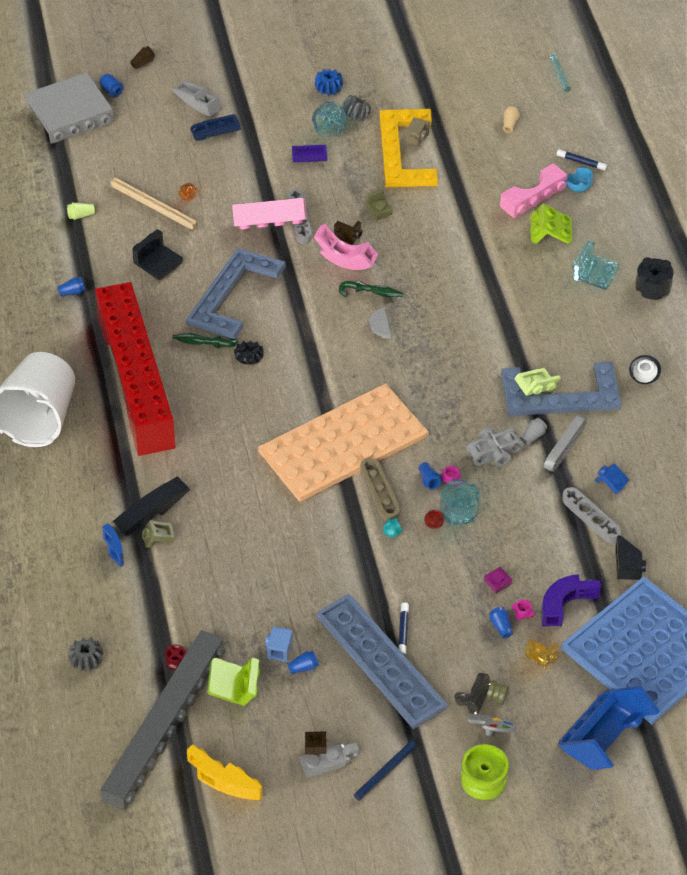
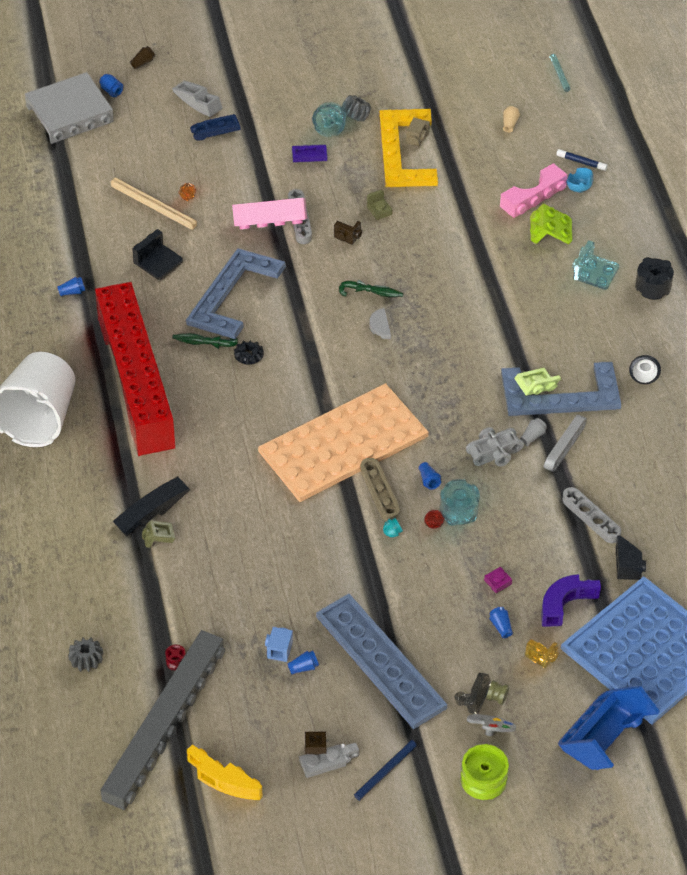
yellowish green cone [67,202,95,220] -> none
blue slope [102,523,124,567] -> none
lime bracket [207,658,260,706] -> none
bright pink arch [314,224,378,270] -> none
blue gear [315,68,343,96] -> none
dark blue bar [398,603,409,656] -> none
dark pink plate [441,466,461,484] -> none
dark pink plate [512,600,535,620] -> none
blue bracket [595,463,630,494] -> none

